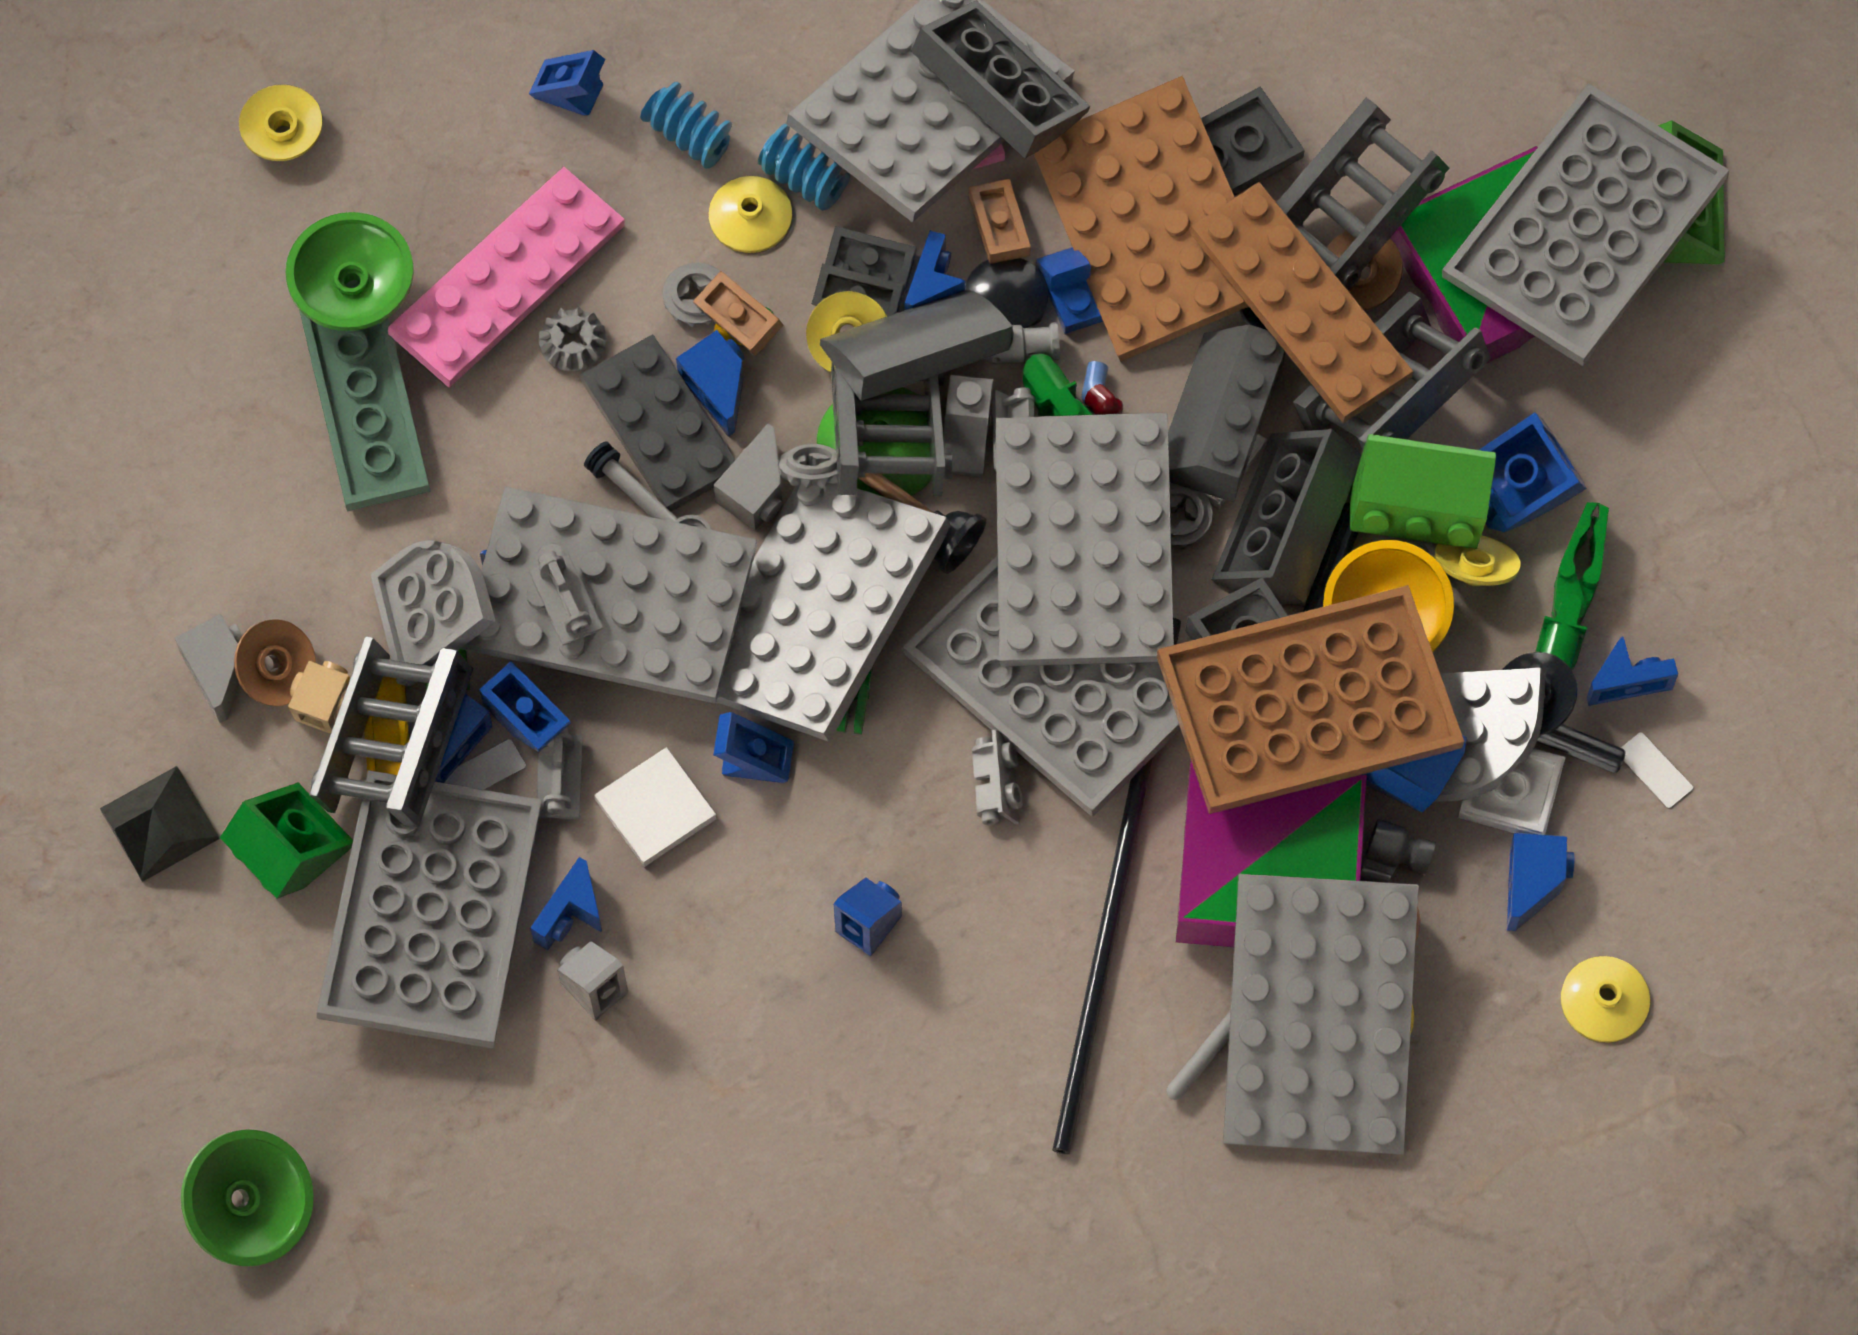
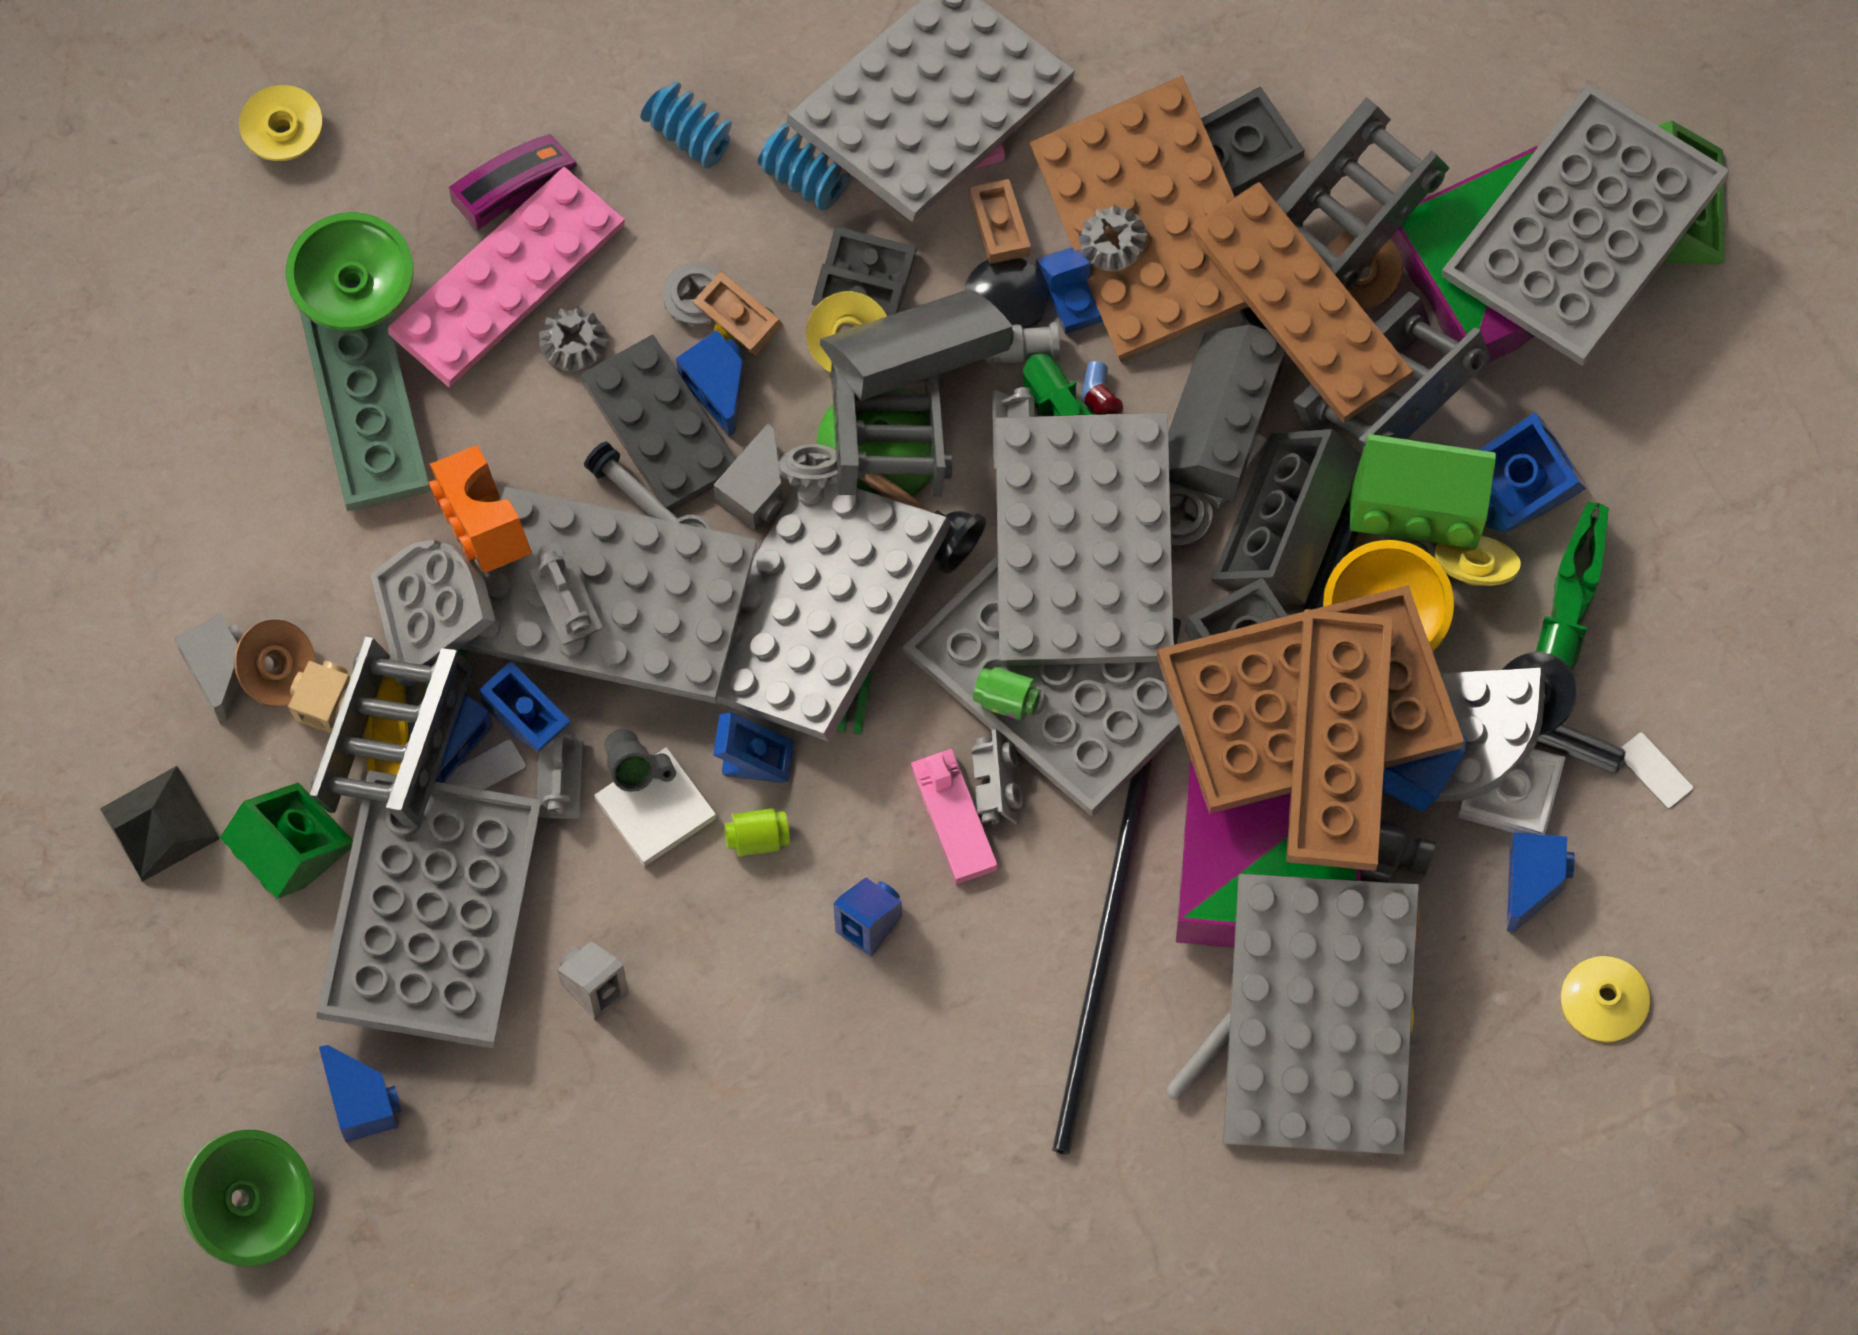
blue slope [529,50,606,115] -> none
blue slope [530,857,602,950] -> none
light yellow dish [709,176,792,253] -> none
blue slope [904,230,966,310] -> none
dark grey slope [911,0,1091,159] -> none
light grey slope [943,375,993,478] -> none
blue slope [1586,636,1678,706] -> none
none -> blue slope [319,1045,402,1142]
none -> orange arch [428,445,532,573]
none -> magenta slope [449,134,577,231]
none -> dark grey piece [605,729,676,792]
none -> lime brick [724,808,790,857]
none -> bright pink hinge [911,749,997,885]
none -> bright green brick [973,667,1041,721]
none -> light grey gear [1079,204,1147,271]
none -> medium nougat plate [1286,609,1393,871]

